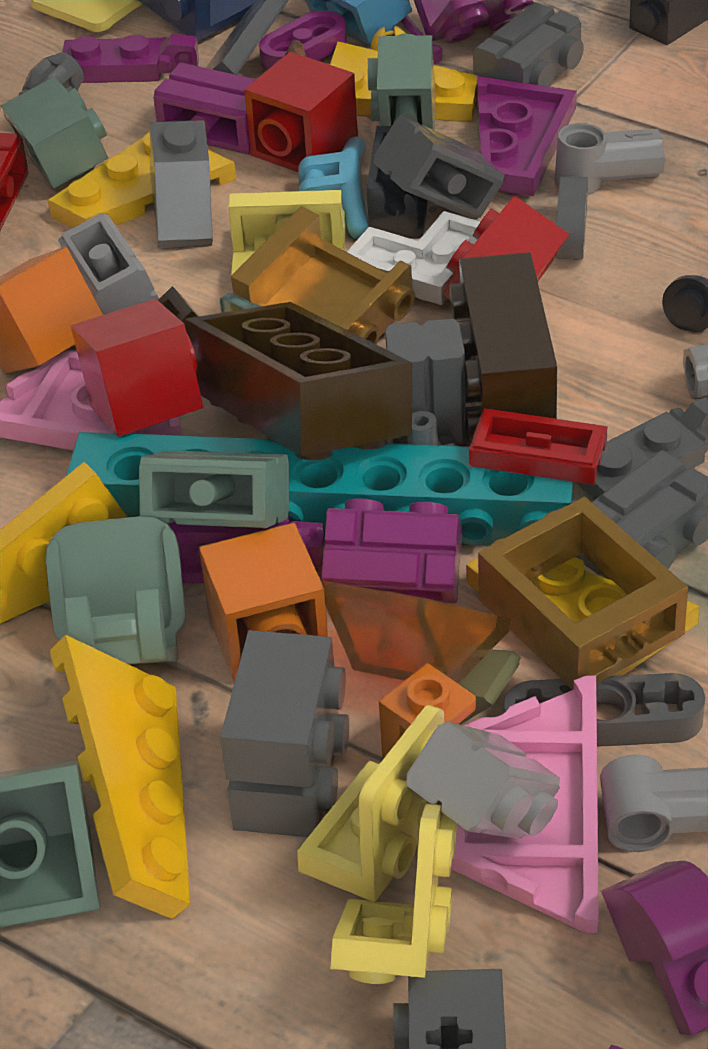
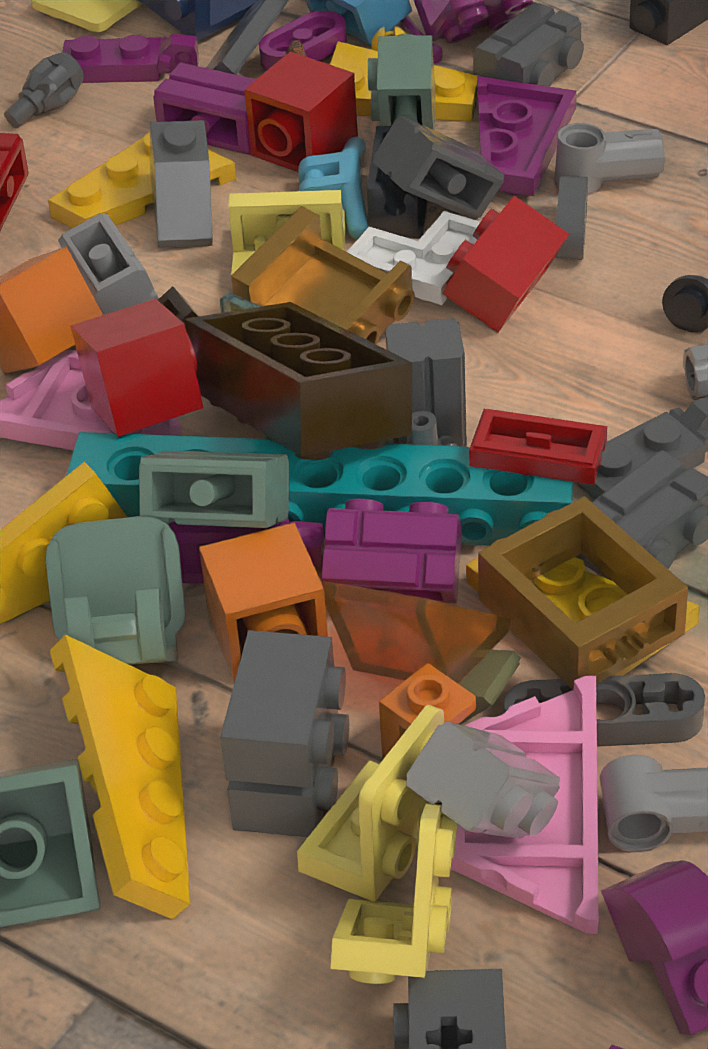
sand green brick [1,76,108,189] -> none
dark brown brick [450,252,557,444] -> none

